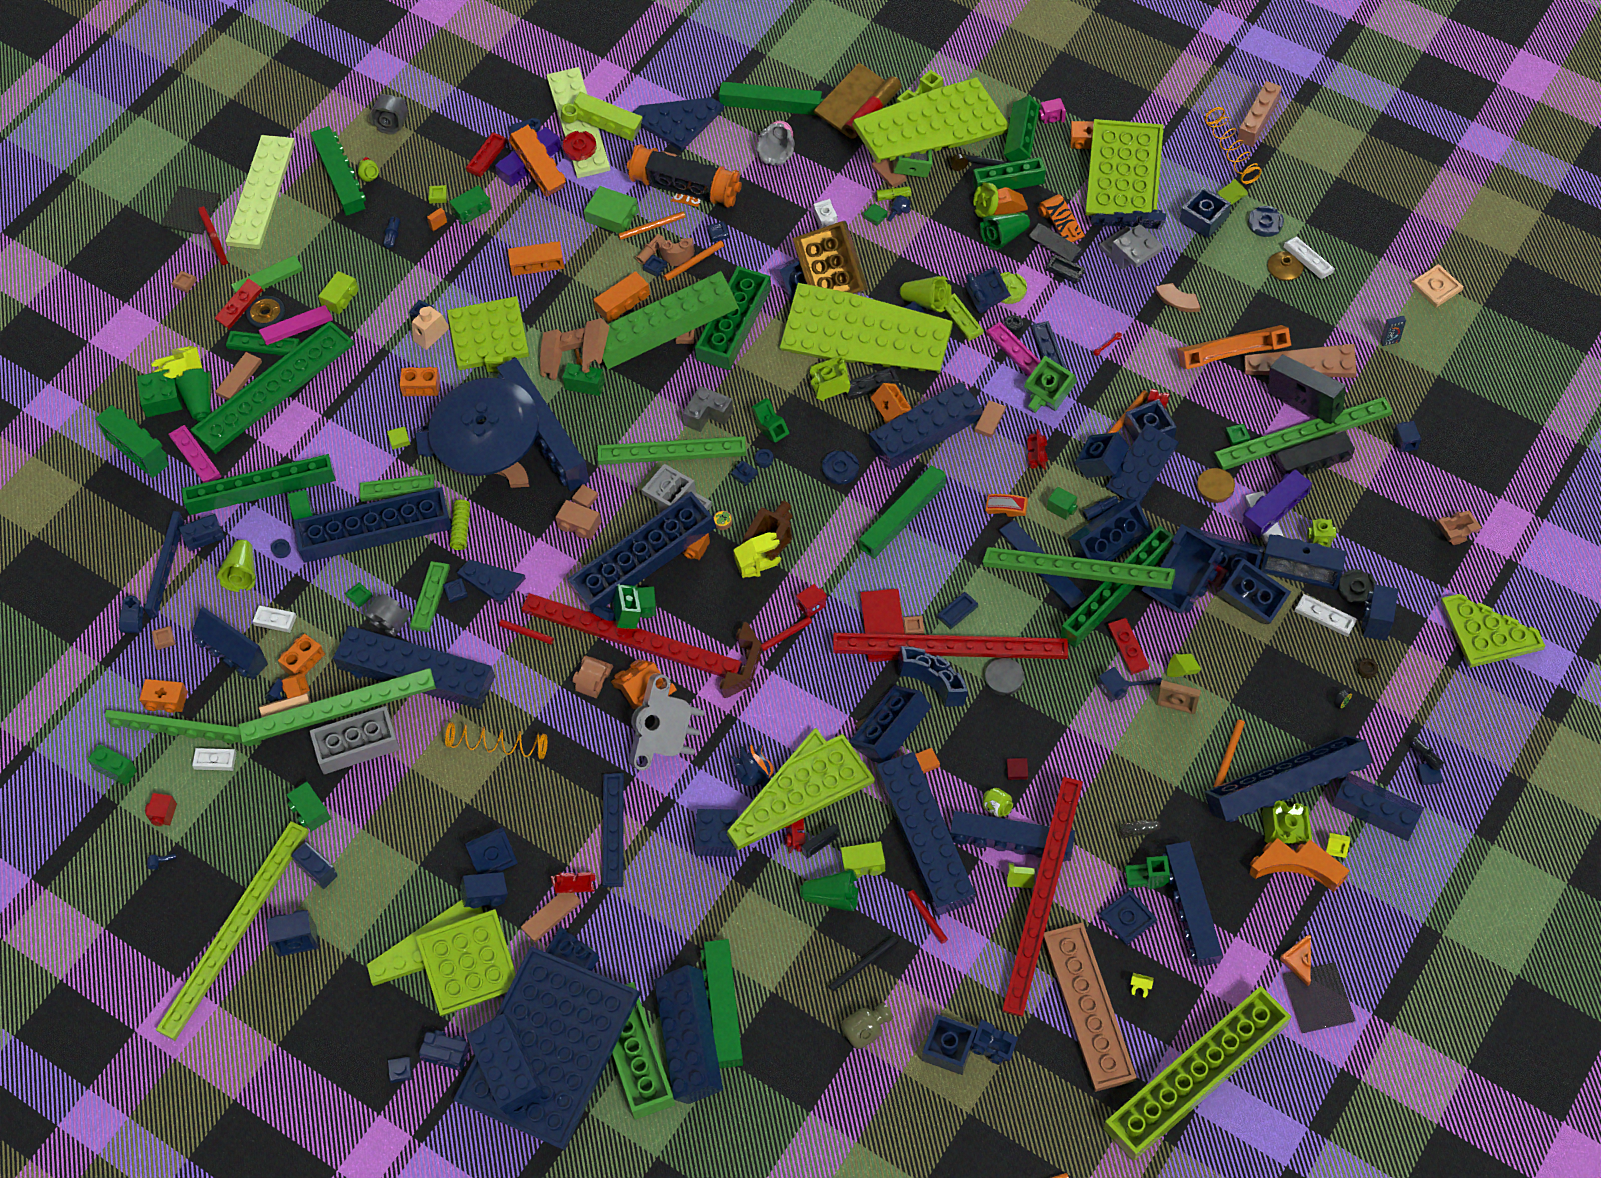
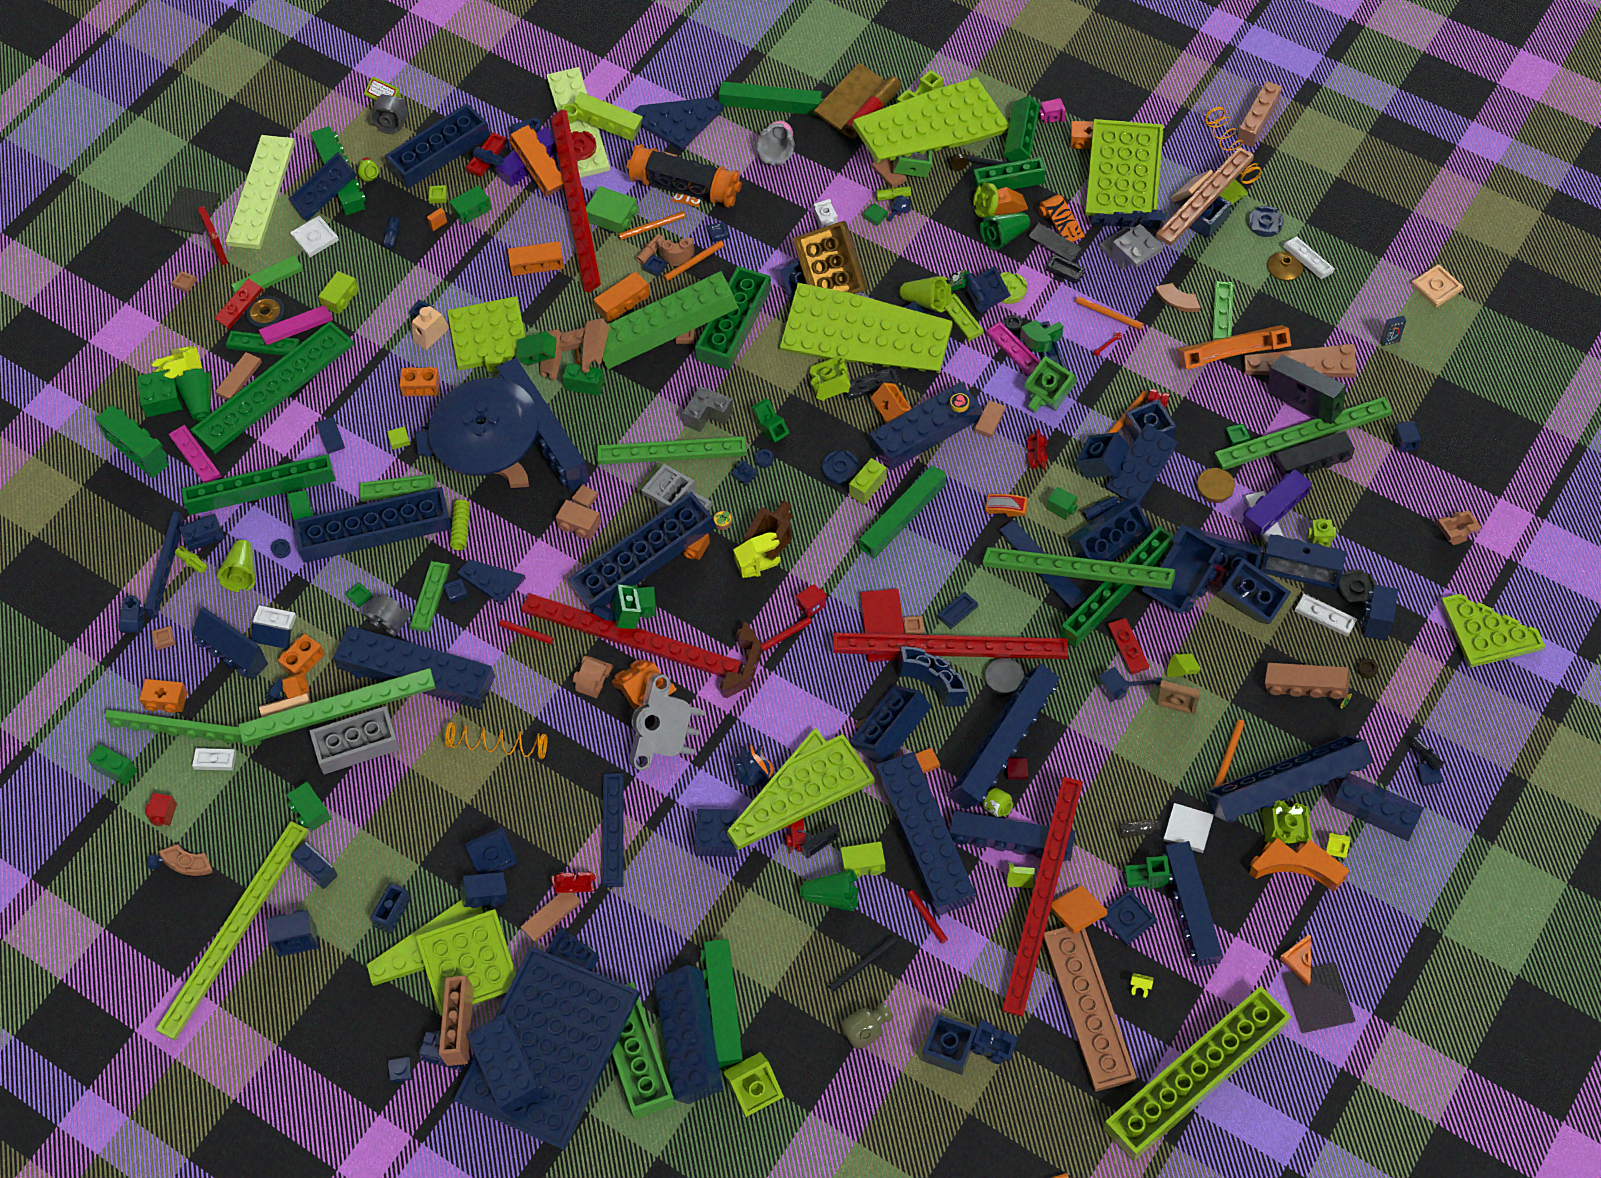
none -> nougat tile [159,844,212,876]
none -> lime axle [175,546,207,573]
none -> dark blue tile [251,622,292,649]
none -> dark blue tile [288,152,358,221]
none -> white tile [290,215,339,258]
none -> dark blue tile [316,417,345,454]
none -> slope [364,77,401,101]
none -> dark blue brick [370,883,411,934]
none -> dark blue brick [385,103,490,189]
none -> nougat brick [439,975,474,1066]
none -> dark blue axle [473,147,504,166]
none -> green brick [516,331,557,366]
none -> red plate [551,109,601,293]
none -> lime slope [723,1052,784,1117]
none -> lime brick [849,458,887,505]
none -> dark blue brick [947,663,1060,810]
none -> green tile [949,269,969,291]
none -> tile [950,393,969,412]
none -> green brick [1020,320,1064,352]
none -> orange tile [1051,885,1107,934]
none -> orange bar [1076,296,1144,330]
none -> nougat plate [1156,147,1254,246]
none -> white tile [1163,803,1214,853]
none -> light nougat tile [1170,170,1214,202]
none -> bright green tile [1212,281,1233,341]
none -> nougat brick [1265,663,1350,699]

